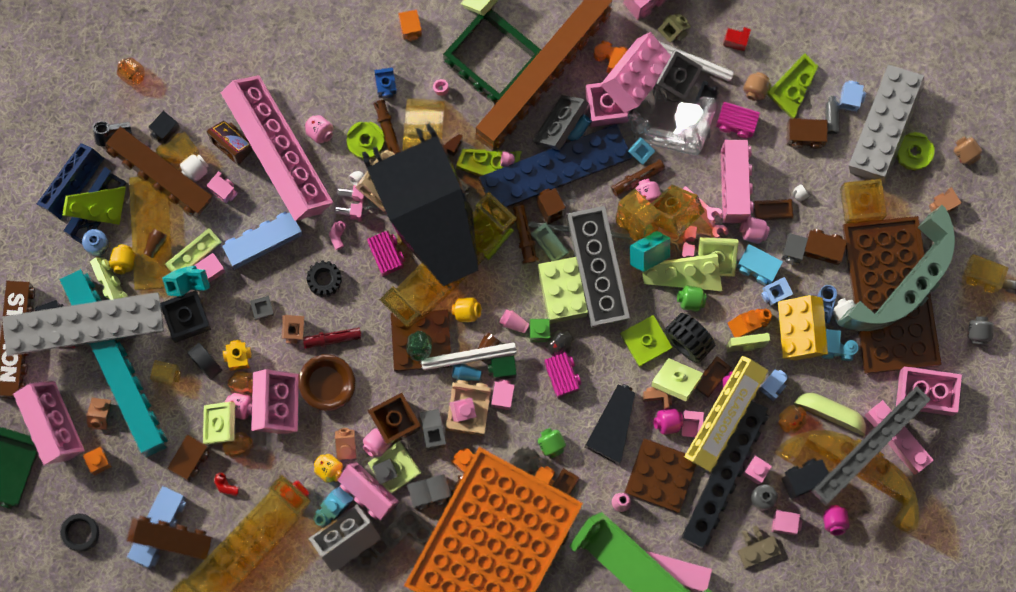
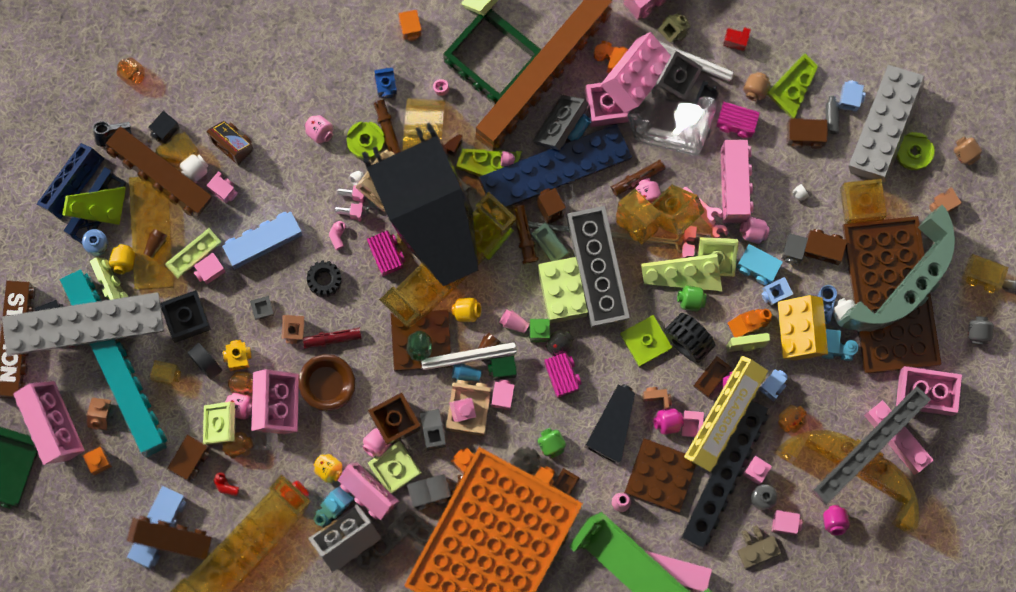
black tyre [60,513,100,552] -> none
teal brick [162,266,210,296] -> none
bright pink brick [221,75,333,221] -> none
nougat bracket [335,428,356,460] -> none
dark grey plate [372,459,398,485] -> none
medium azure plate [628,137,655,165] -> none
teal brick [630,231,670,272] -> none
yellowish green plate [651,358,703,401] -> none
reddish brown tile [753,199,793,220] -> none
black brick [781,458,829,500] -> none
yellowish green brick [793,393,866,436] -> none

